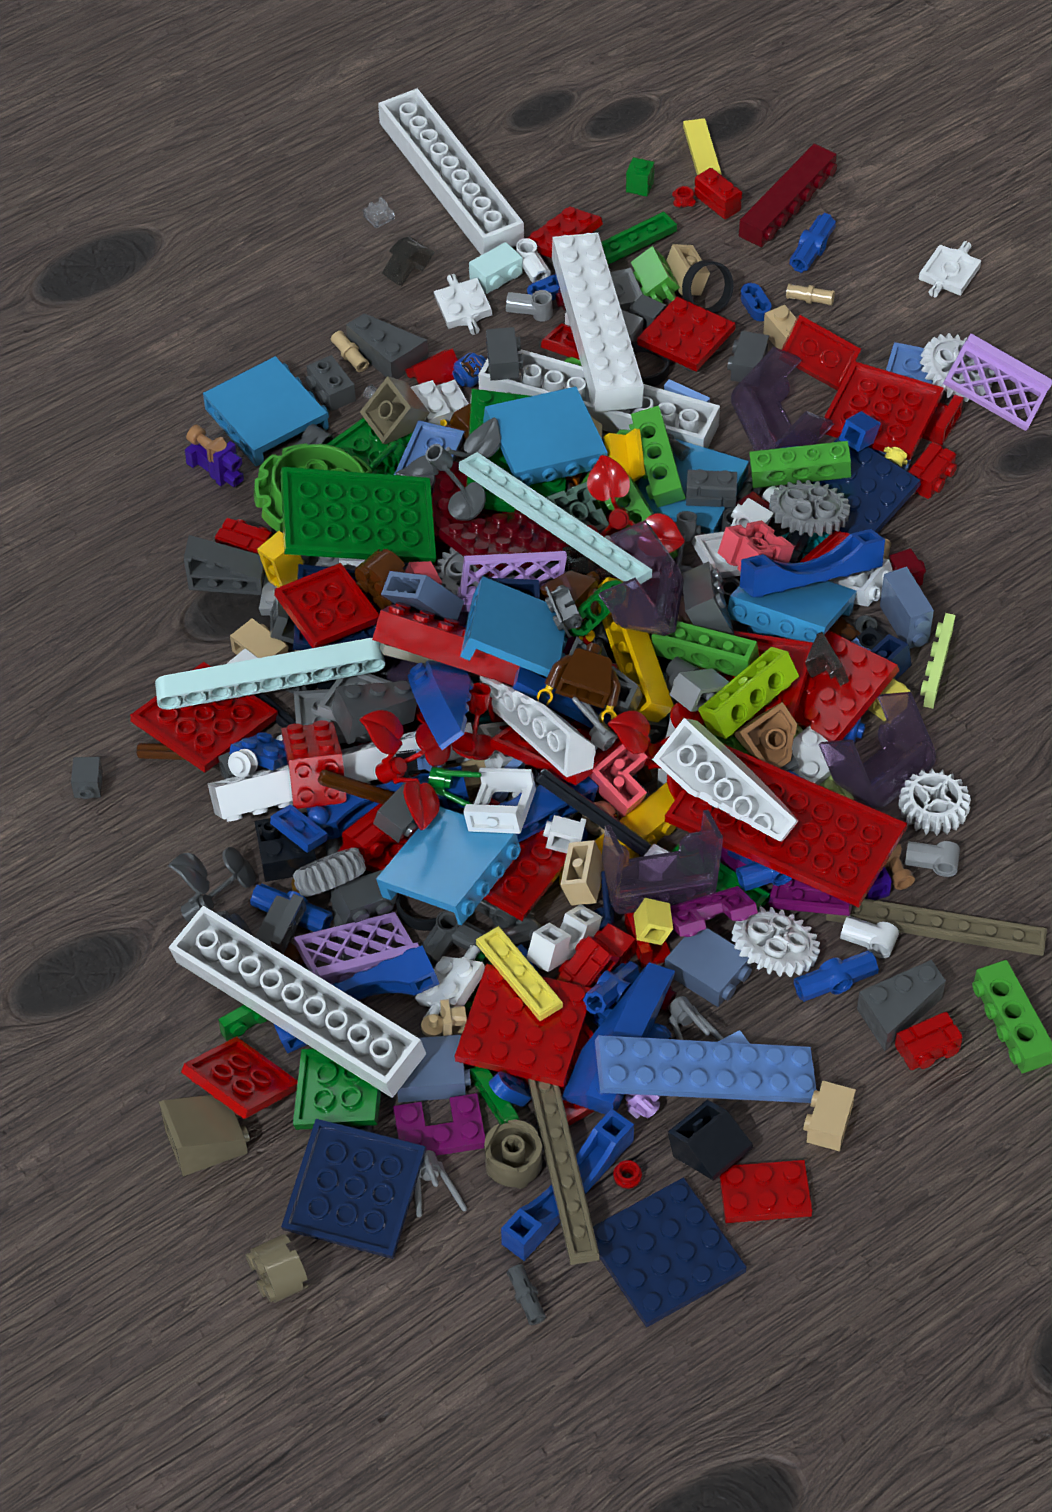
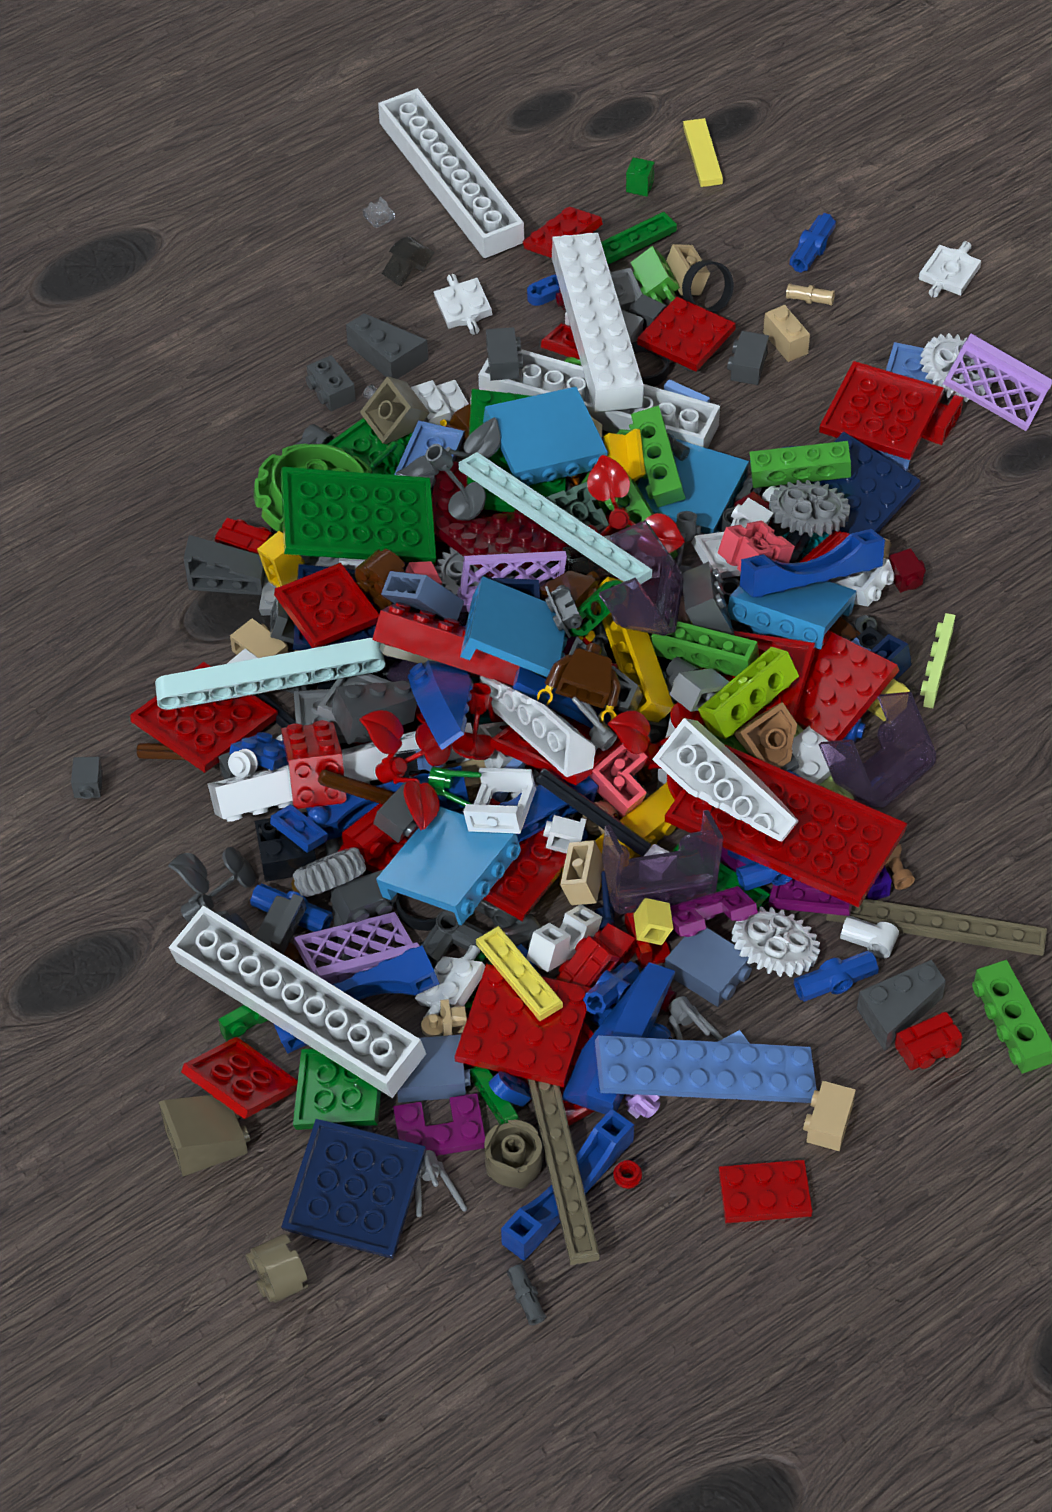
dark purple hips [185,424,244,488] -> none
dark azure panel [203,356,329,467] -> none
tan pin [331,331,369,372] -> none
red panel [405,348,458,385] -> none
blue head [452,352,486,388] -> none
light aqua brick [469,242,523,294] -> none
light grey piece [506,290,553,321] -> none
white piece [516,238,551,283] -> none
dark blue plate [593,1177,746,1328] -> none
black slope [667,1099,753,1181] -> none
red plate [672,186,696,207] -> none
dark grey brick [686,469,737,508] -> none
red brick [694,168,742,219] -> none
clear purple windscreen [731,347,834,451] -> none
dark red brick [739,143,837,248] -> none
blue beam [740,283,772,321] -> none
red plate [778,315,861,391] -> none
clear smoke slope [805,632,849,686] -> none
blue brick [839,411,881,452] -> none
sand blue brick [880,567,934,649] -> none
light yellow plate [884,447,908,468] -> none
white gear [898,768,971,836] -> none
light grey piece [905,841,960,877] -> none
red brick [908,442,957,499] -> none

